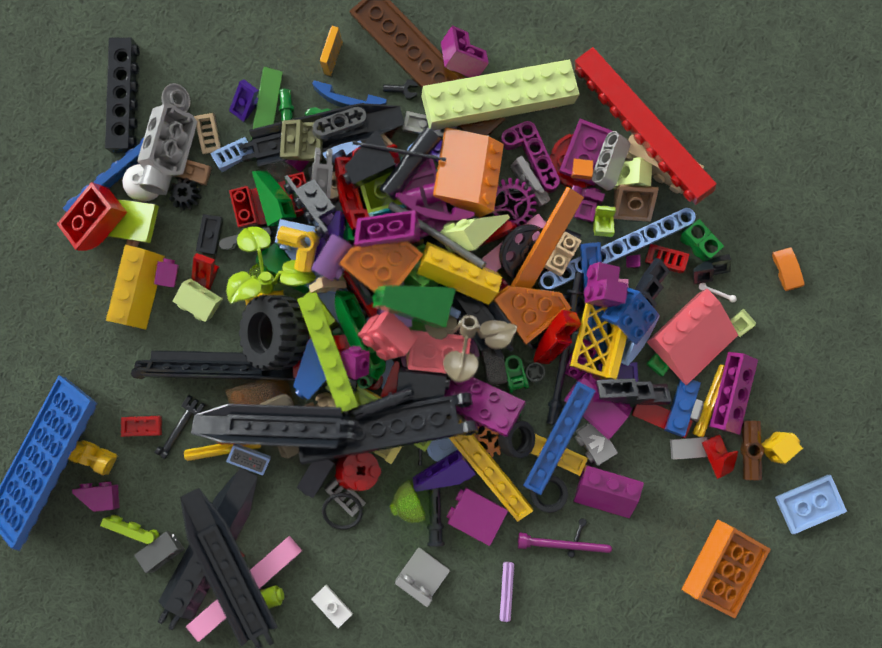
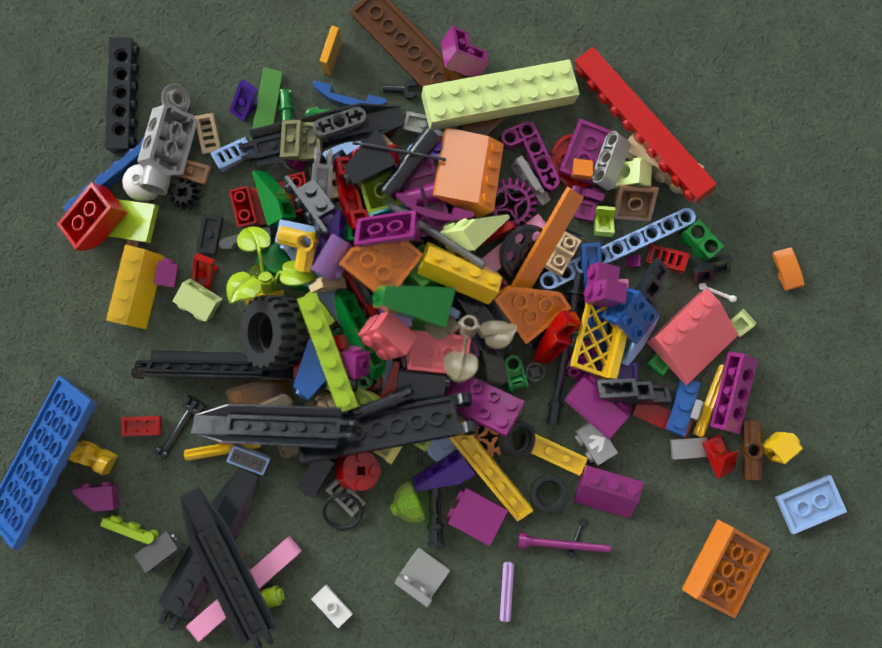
blue tile [523,381,596,495] -> none

